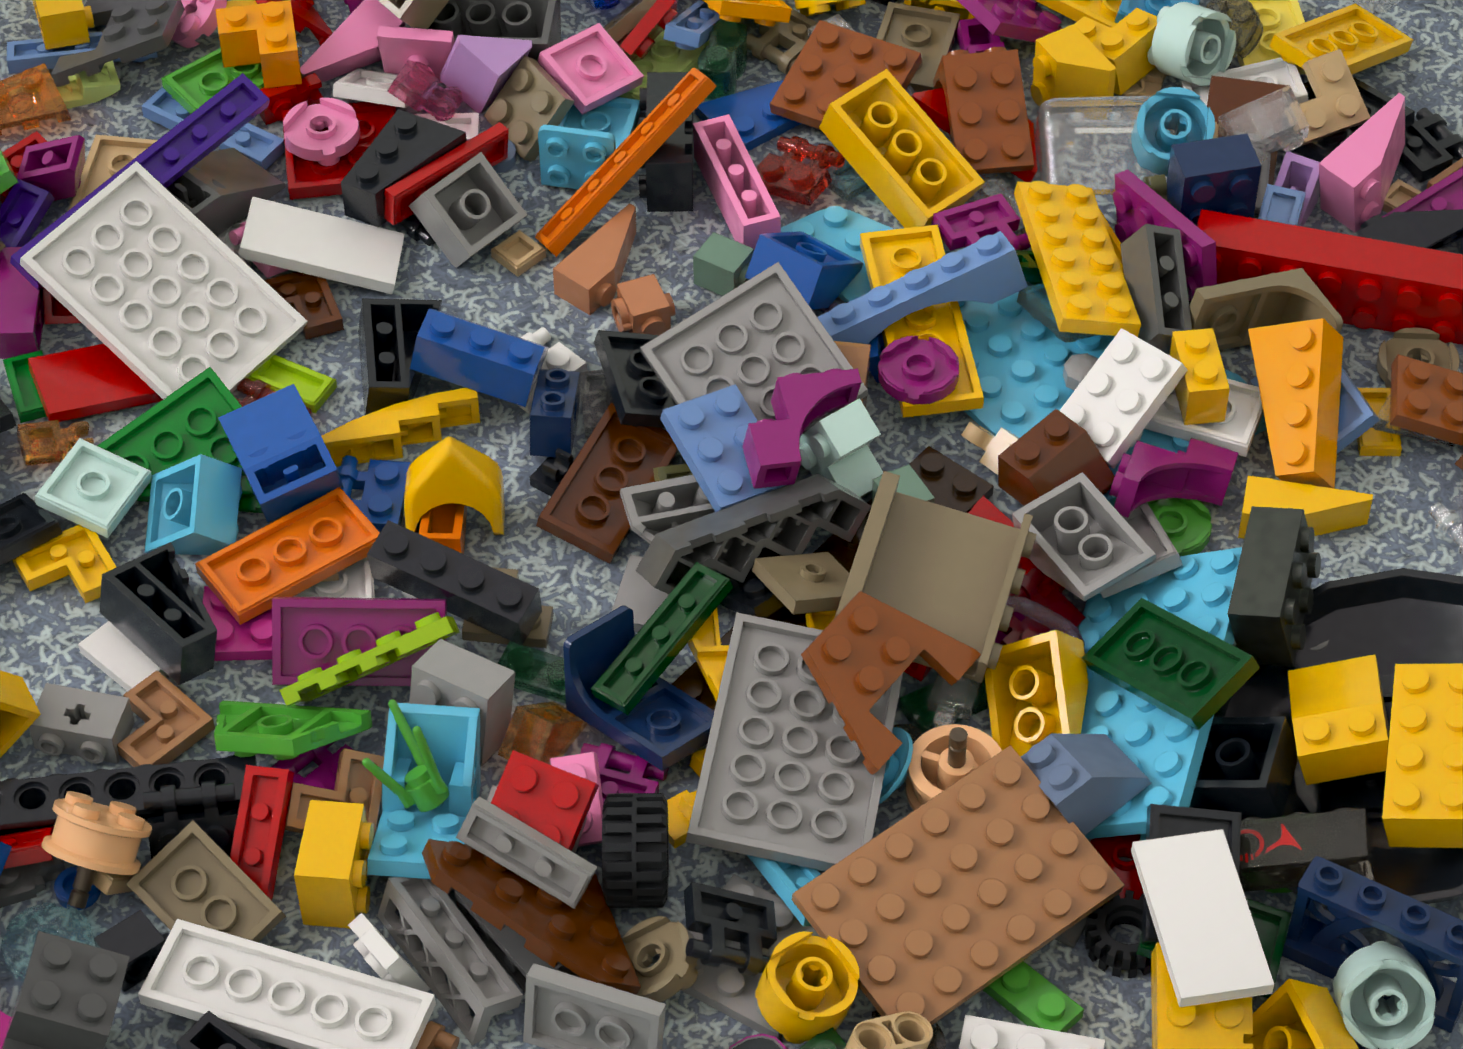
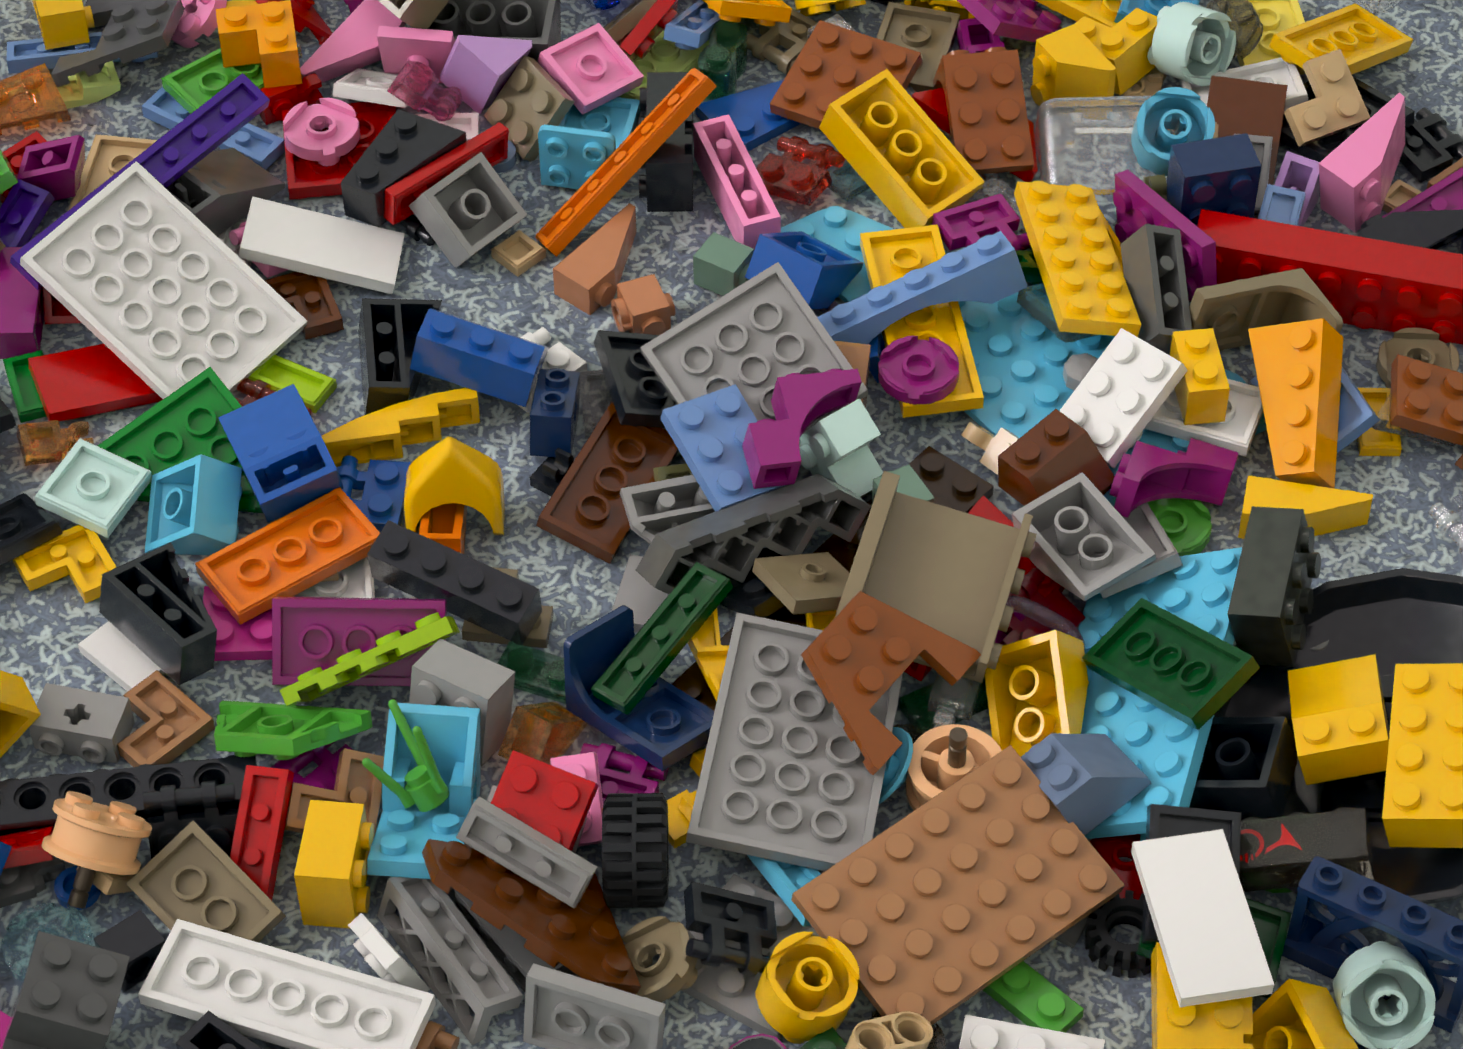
clear brick [1218,85,1309,163] -> none

